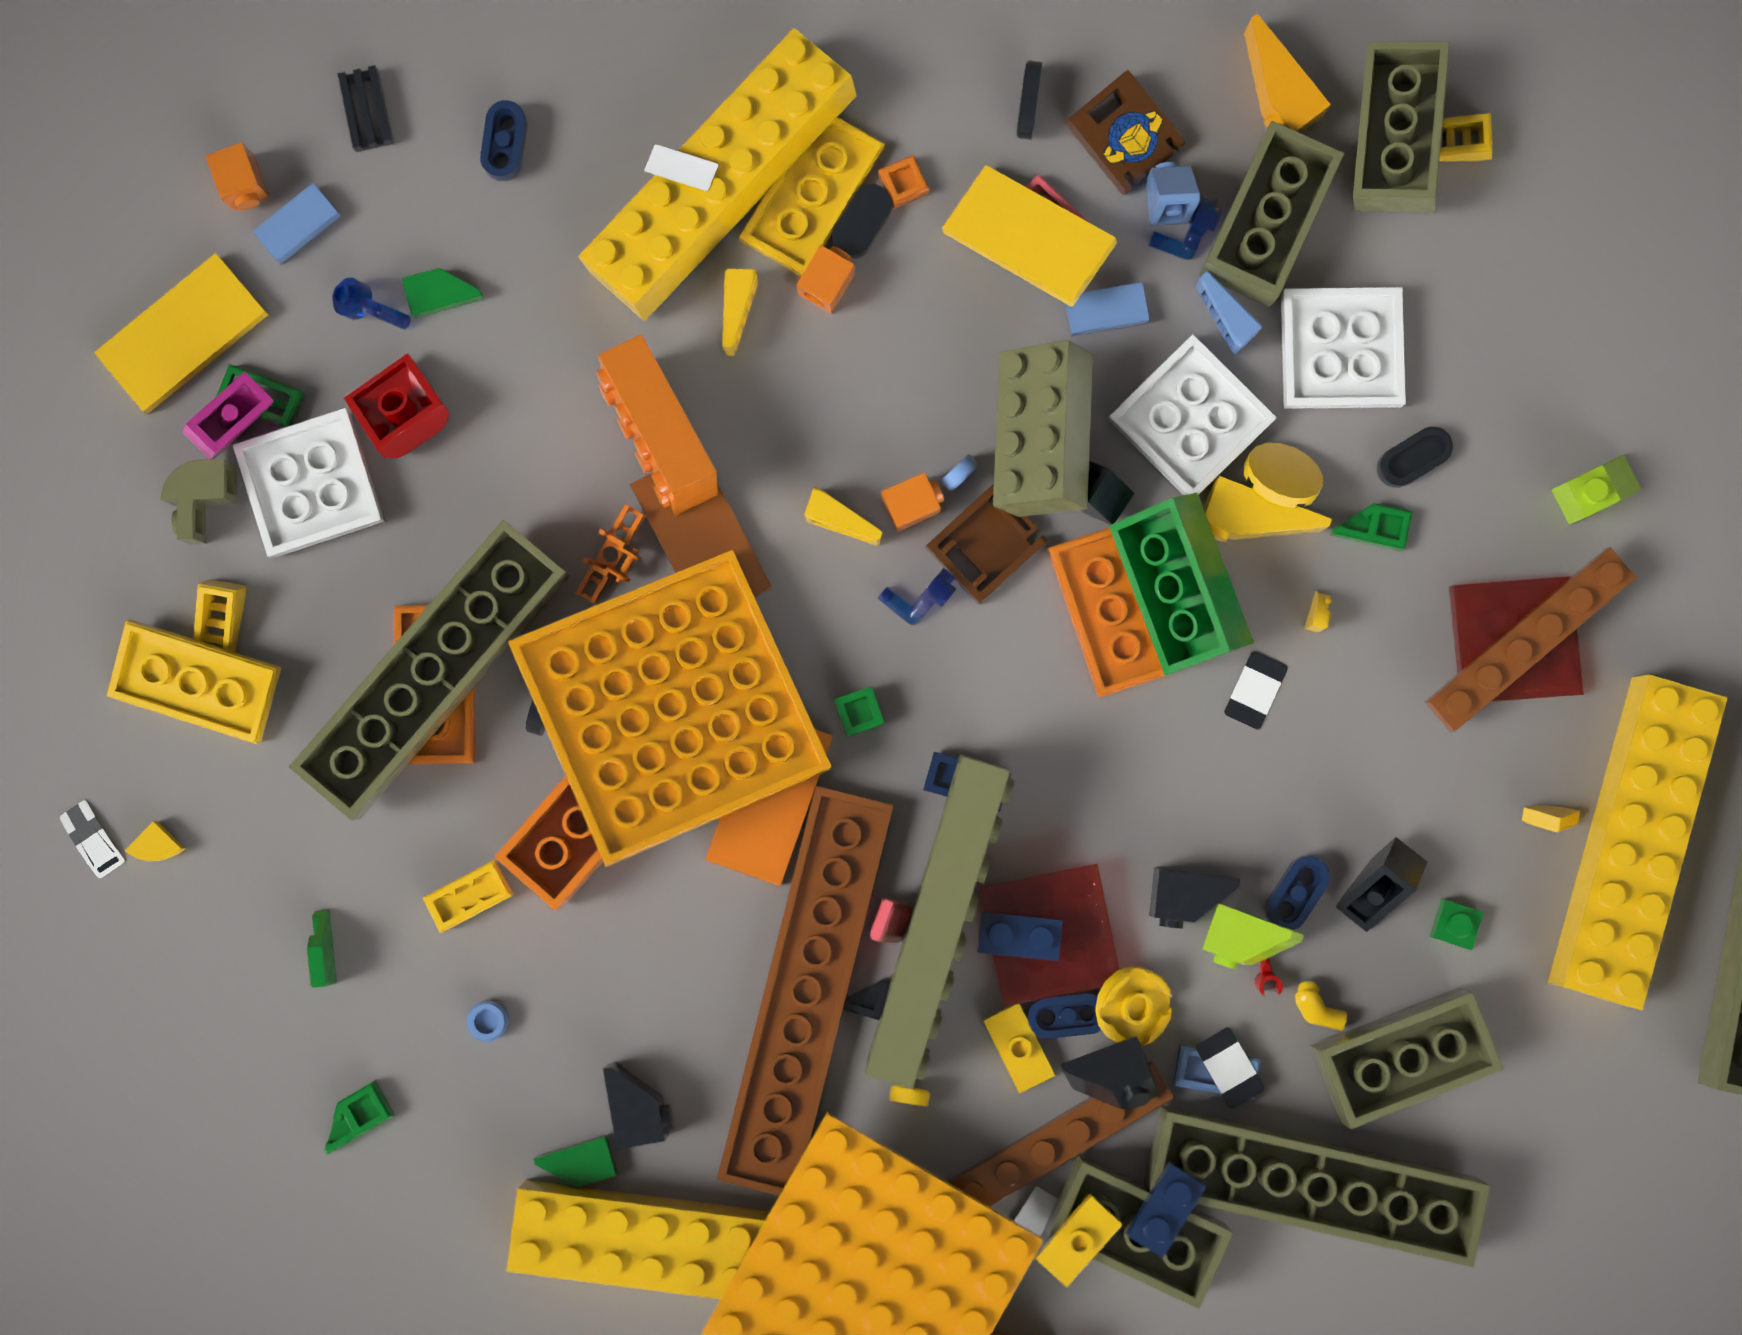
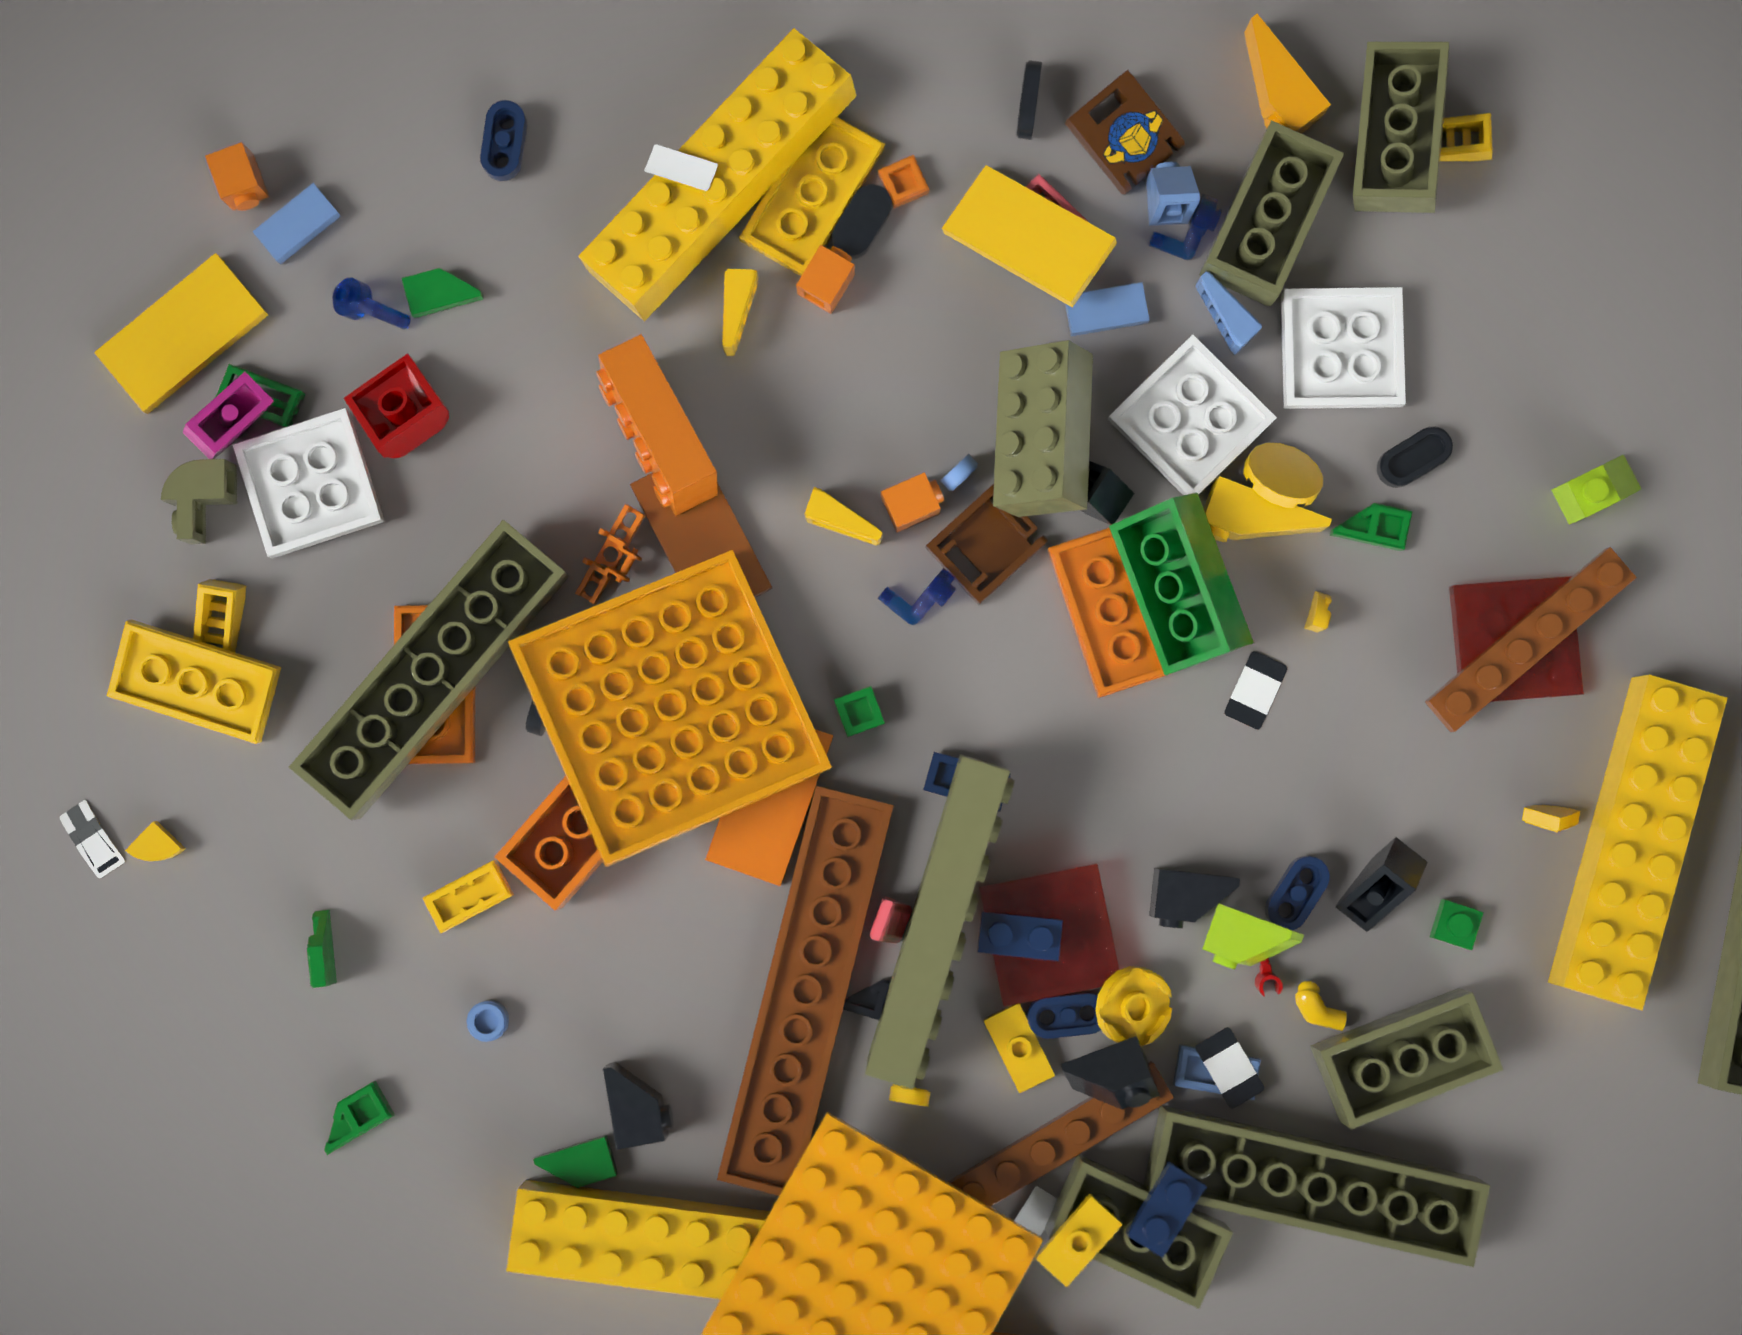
black tile [337,65,394,152] -> none

